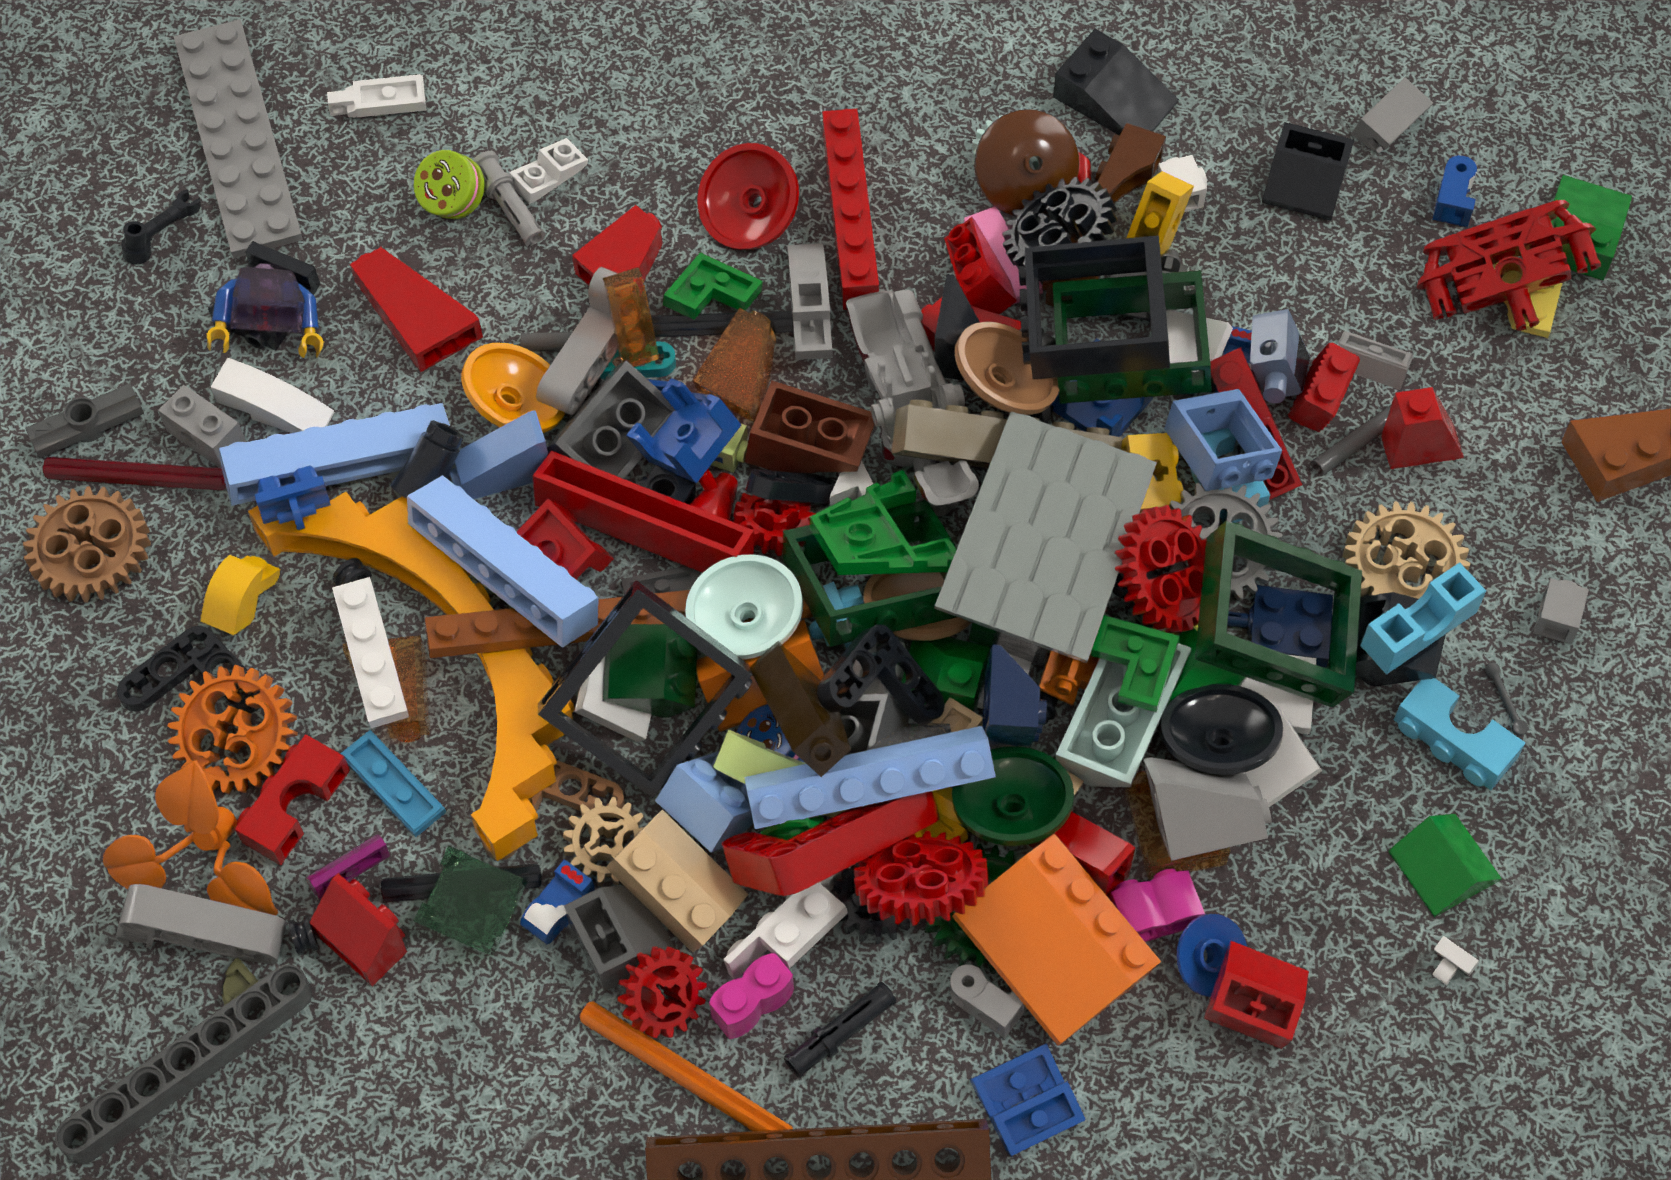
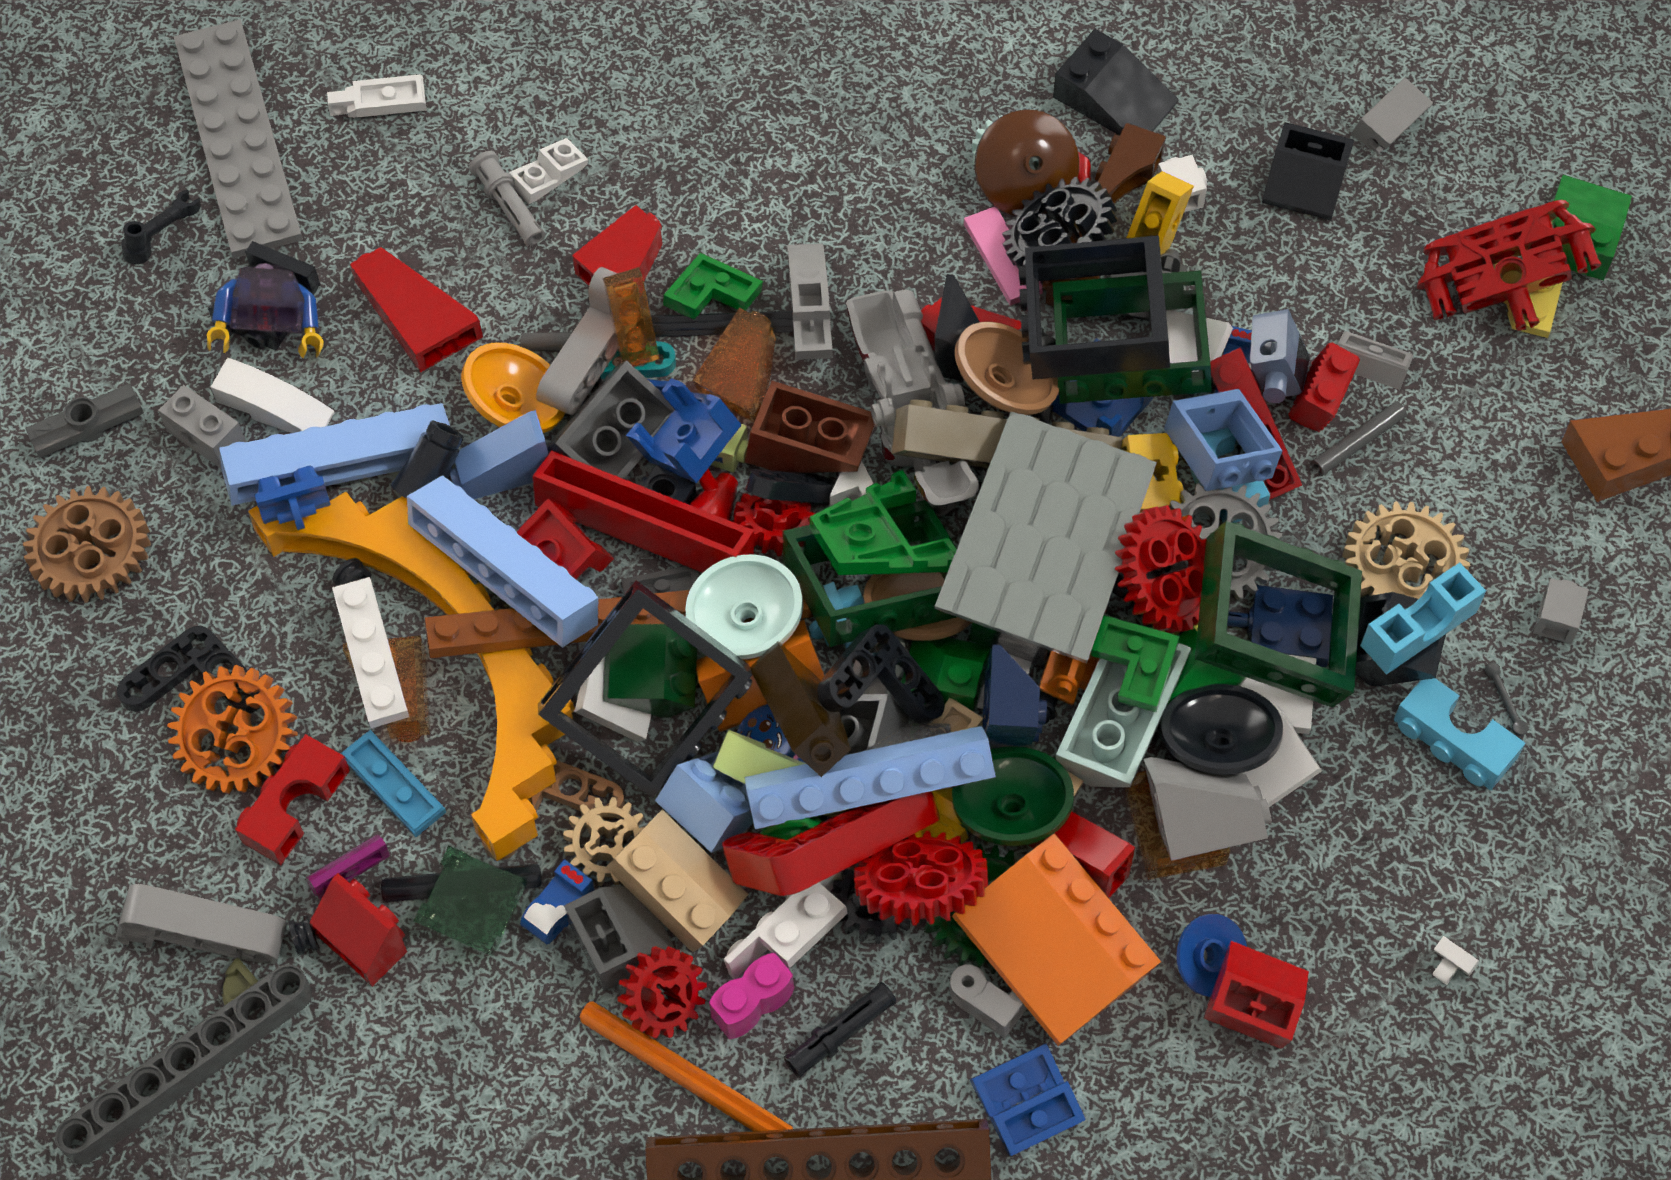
dark red axle [43,457,226,490] -> none
orange plant [103,760,278,916] -> none
yellow brick [200,555,280,635] -> none
lime head [413,150,485,219] -> none
red dish [697,143,799,250] -> none
red brick [822,108,879,310] -> none
red slope [944,217,1017,314] -> none
dark pink brick [1110,869,1205,942] -> none
red slope [1381,387,1464,469] -> none
green slope [1388,814,1502,917] -> none
blue leg [1432,155,1477,227] -> none

